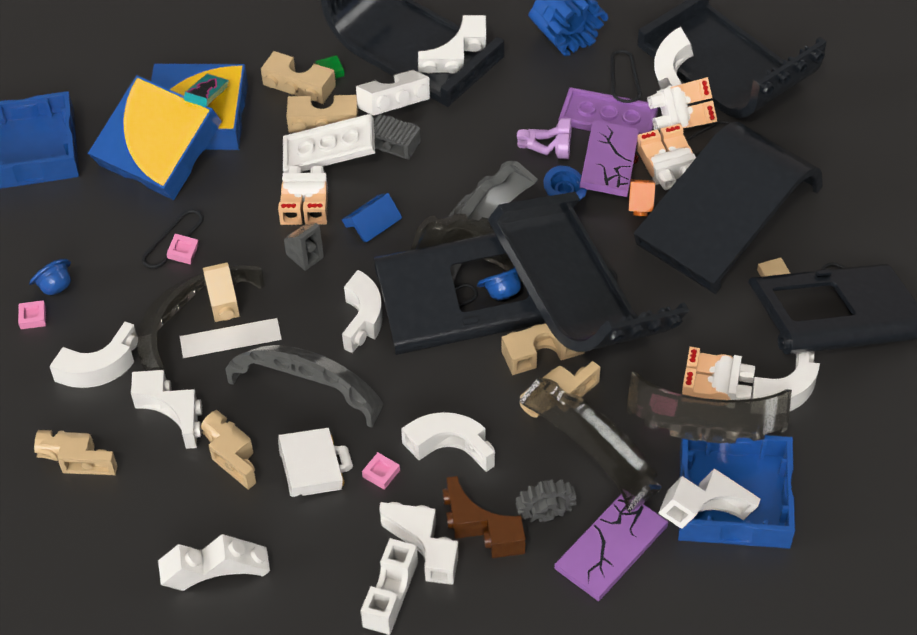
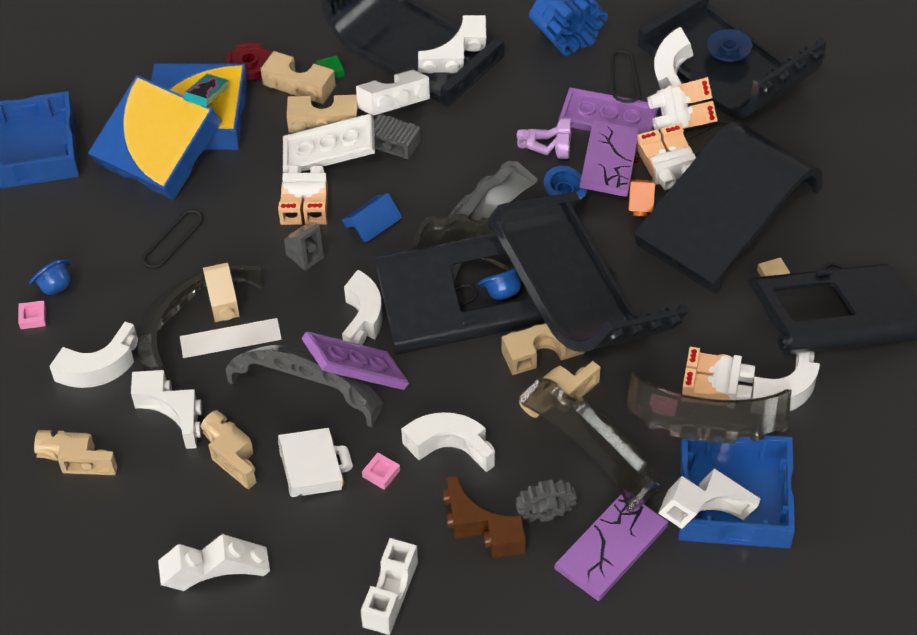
bright pink tile [167,234,198,265] -> none
white arch [380,502,458,584] -> none
none -> dark red plate [226,42,271,80]
none -> medium lavender tile [302,332,409,390]
none -> dark blue dish [707,29,752,62]

